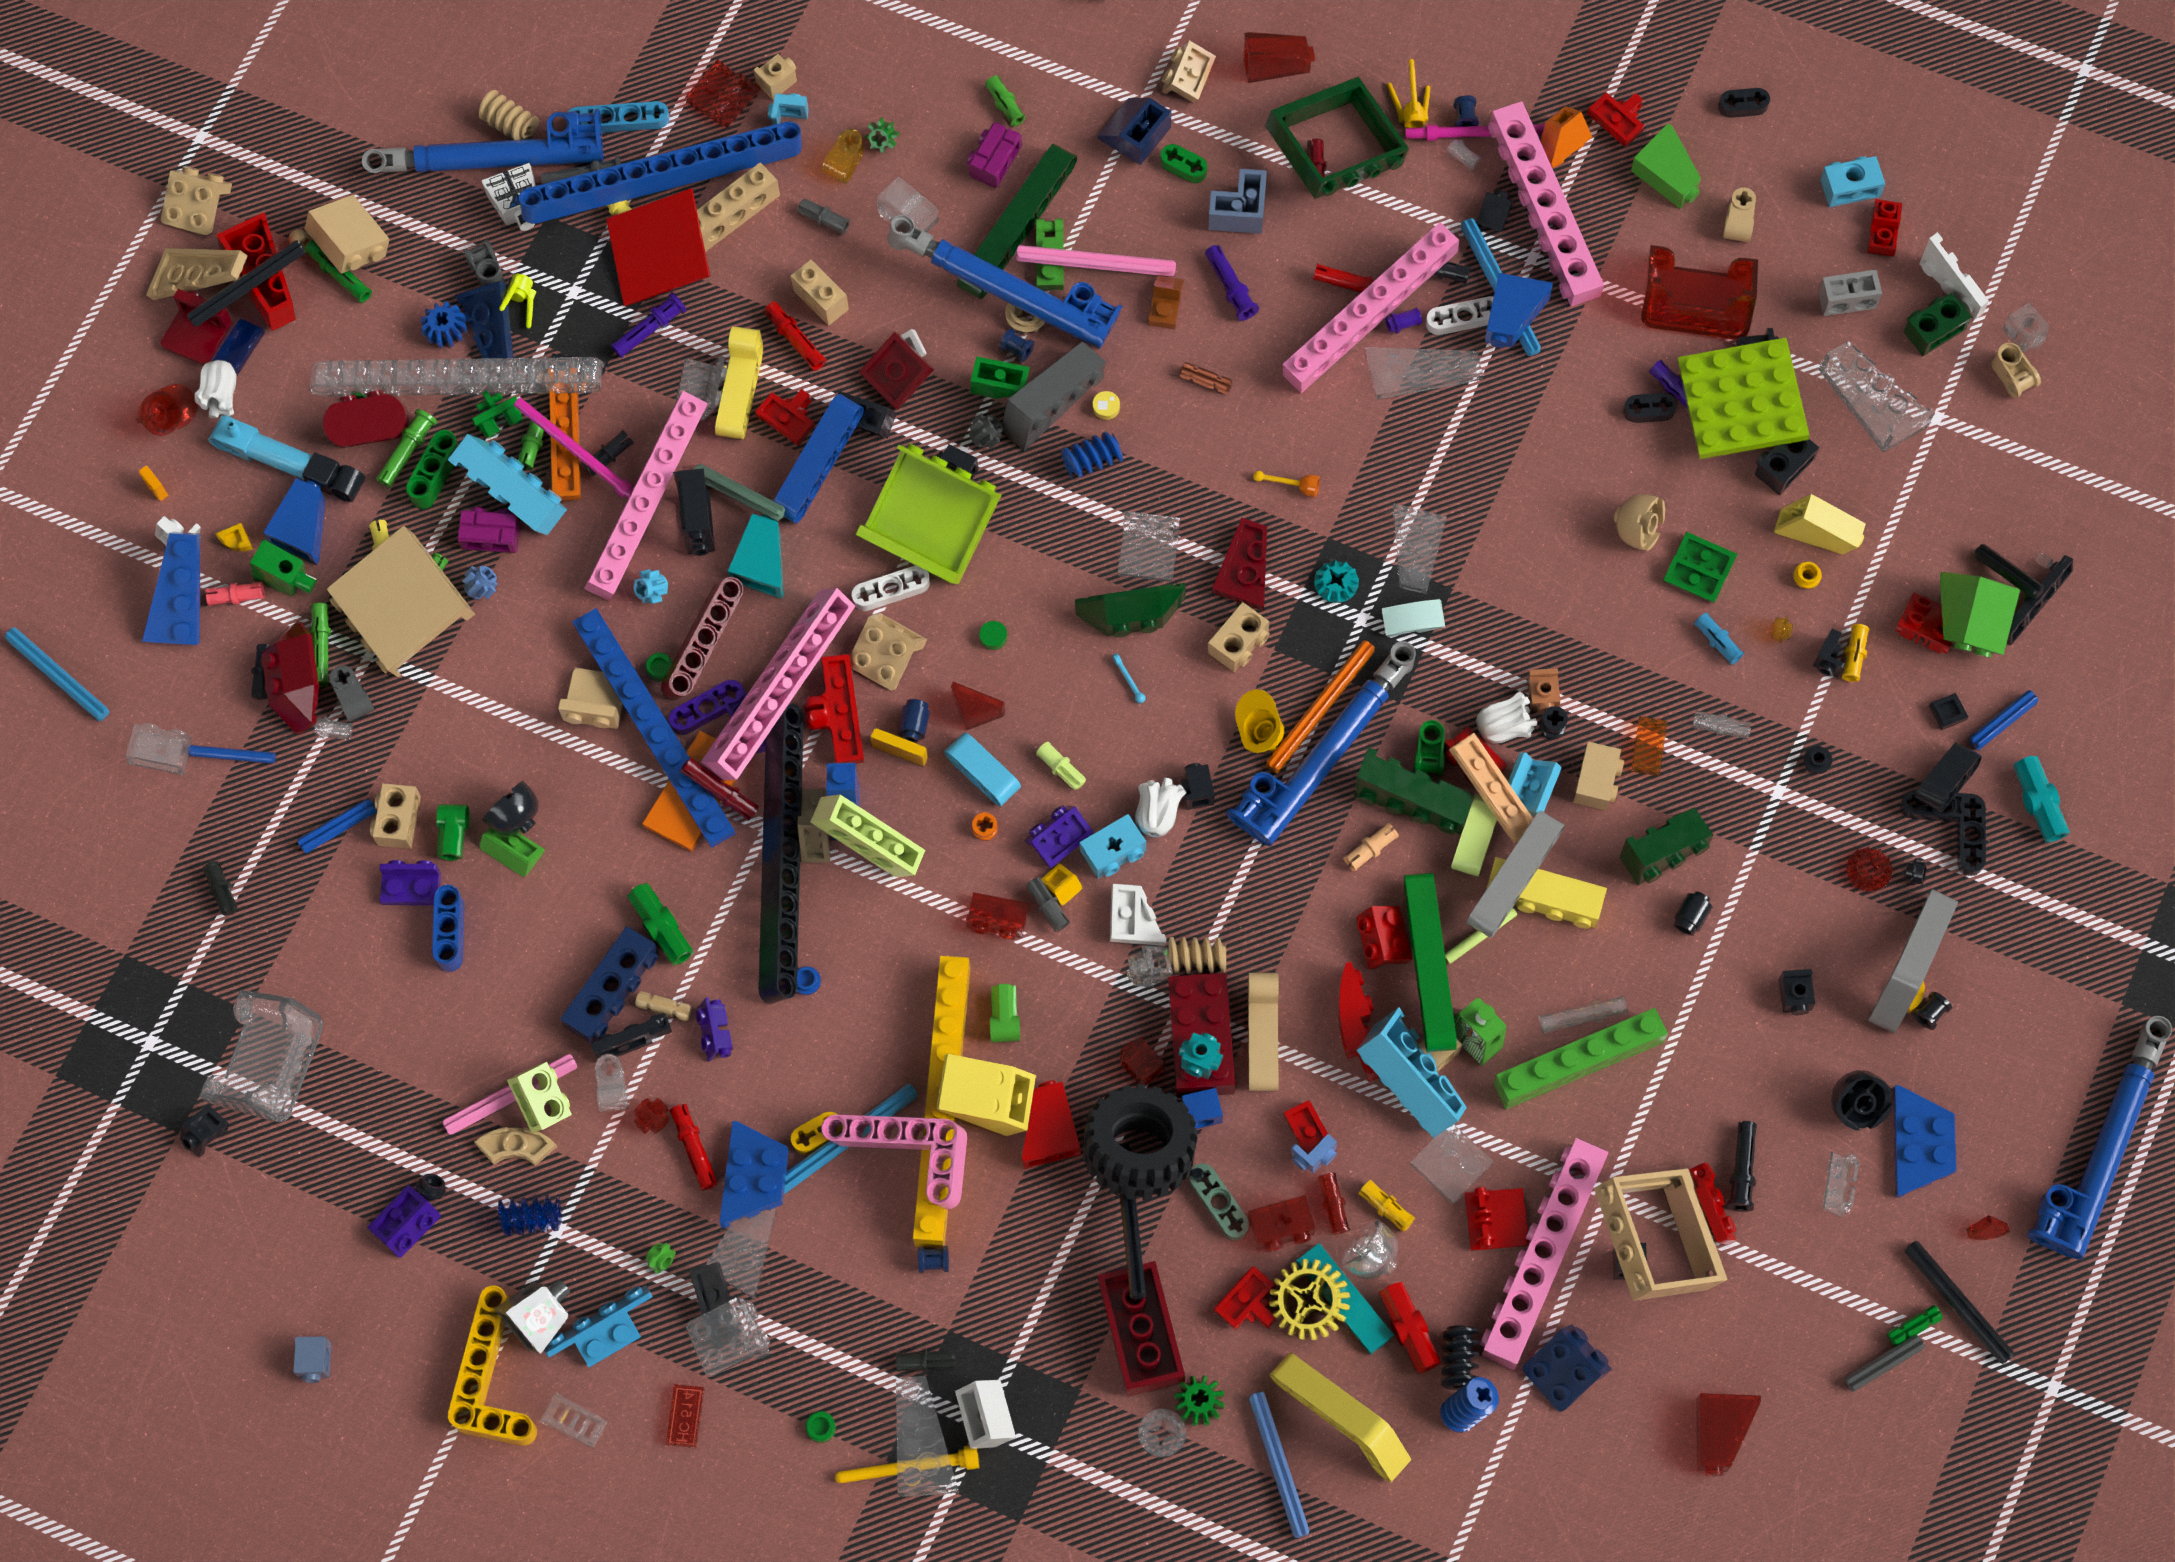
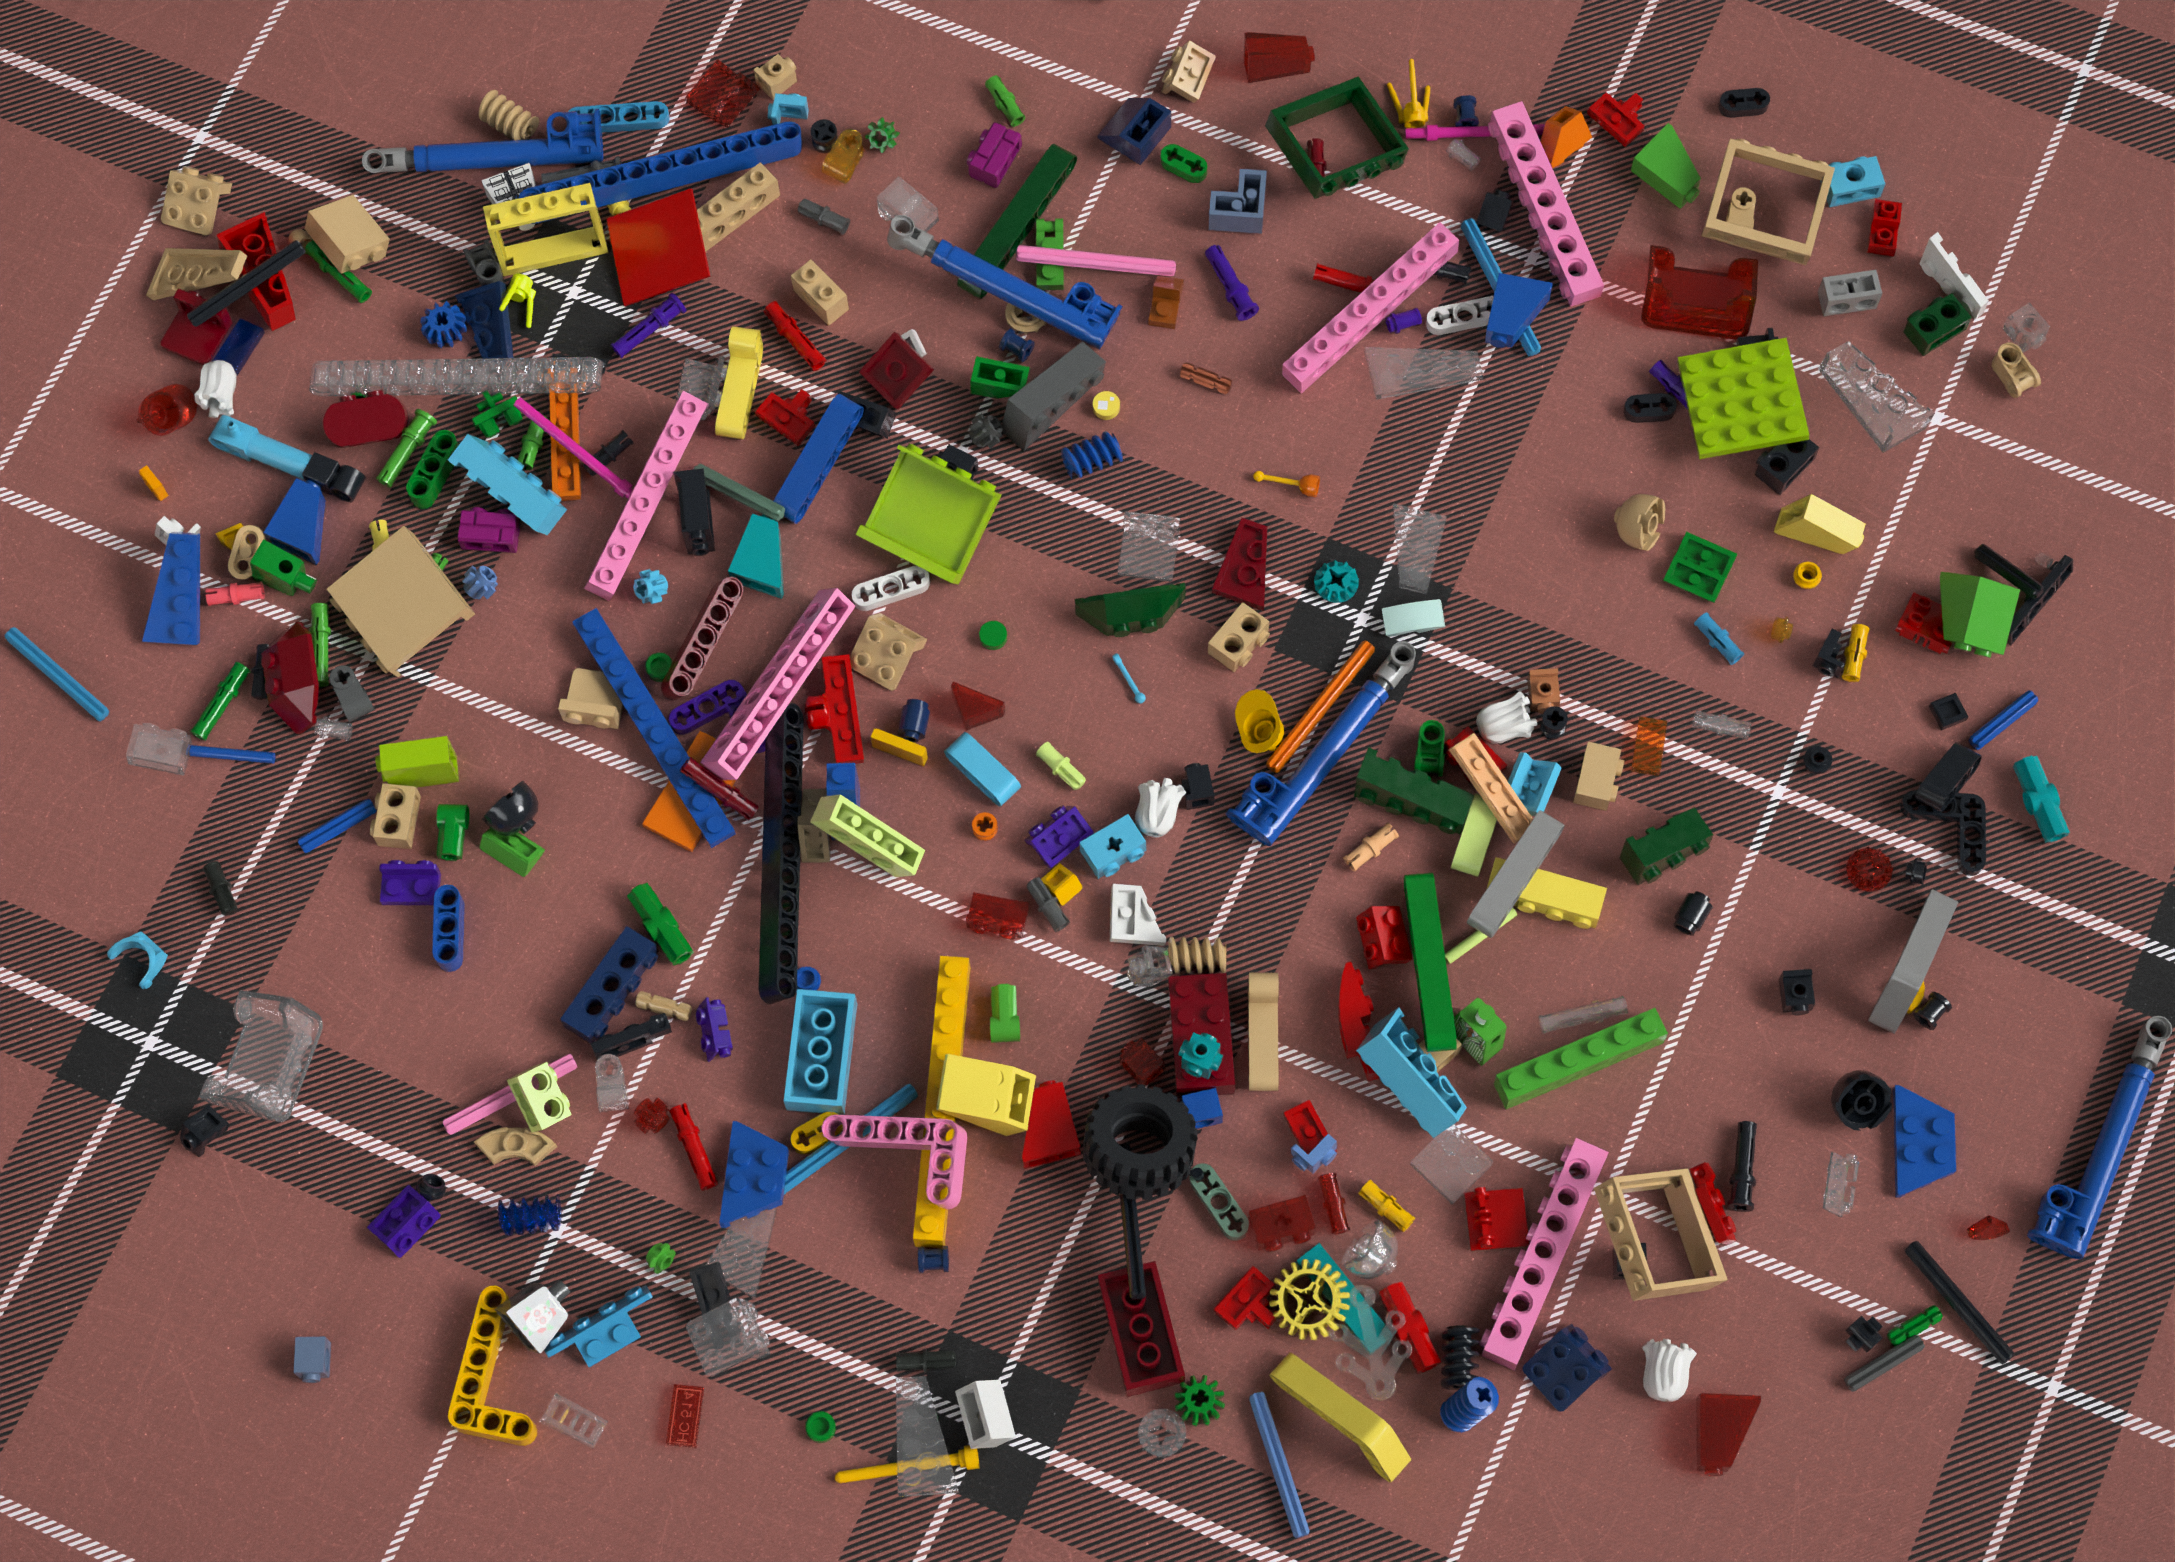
none -> medium azure helmet [107,932,168,989]
none -> green pin [190,662,251,741]
none -> tan plate [228,525,265,579]
none -> lime brick [375,736,459,788]
none -> light yellow window [483,183,608,276]
none -> medium azure brick [784,989,857,1115]
none -> black wheel [810,119,838,153]
none -> clear plant [1329,1285,1412,1401]
none -> white piece [1642,1339,1697,1402]
none -> tan window [1701,139,1835,265]
none -> black gear [1846,1316,1883,1353]

